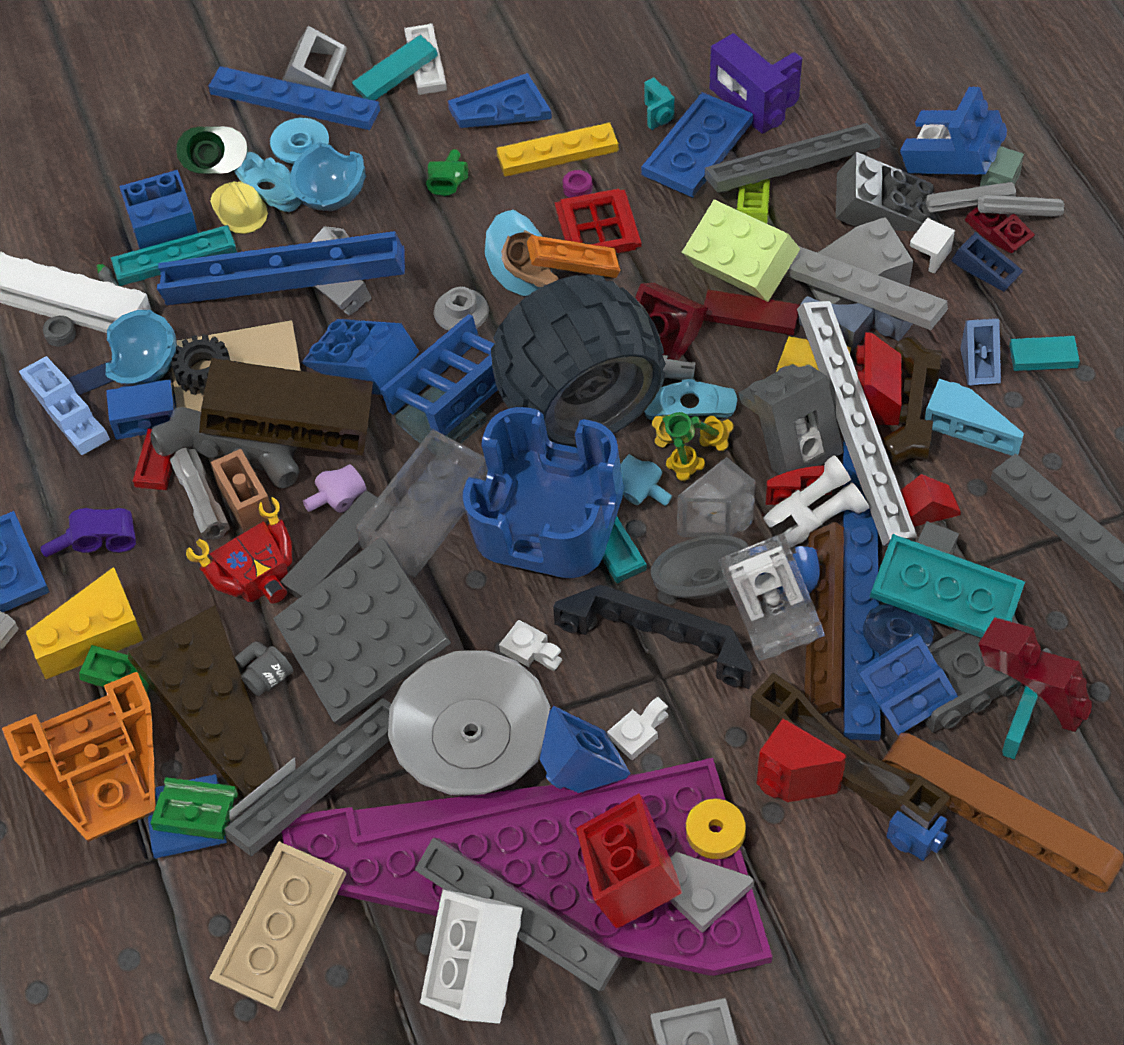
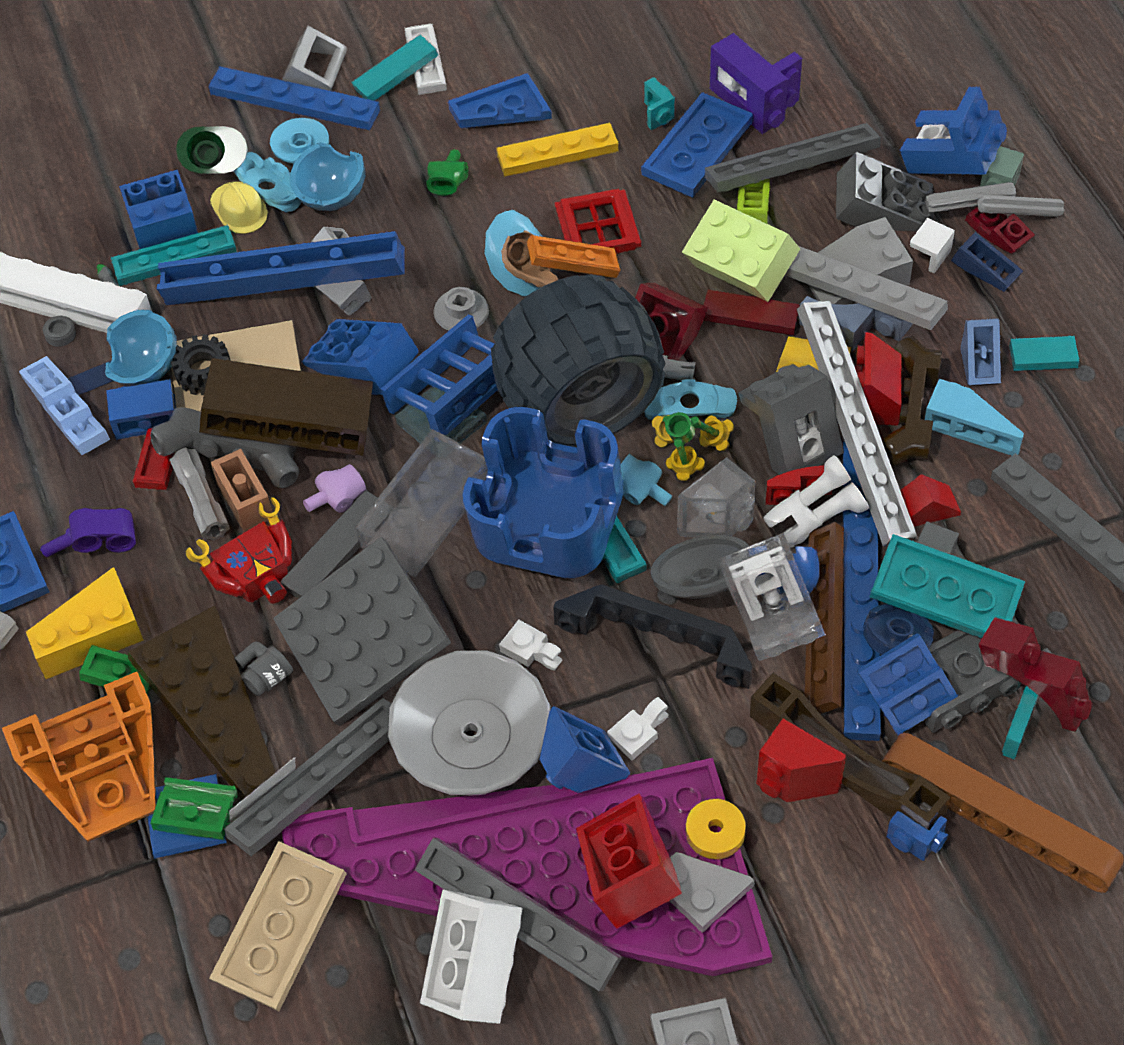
magenta tile [563,170,593,198] -> none

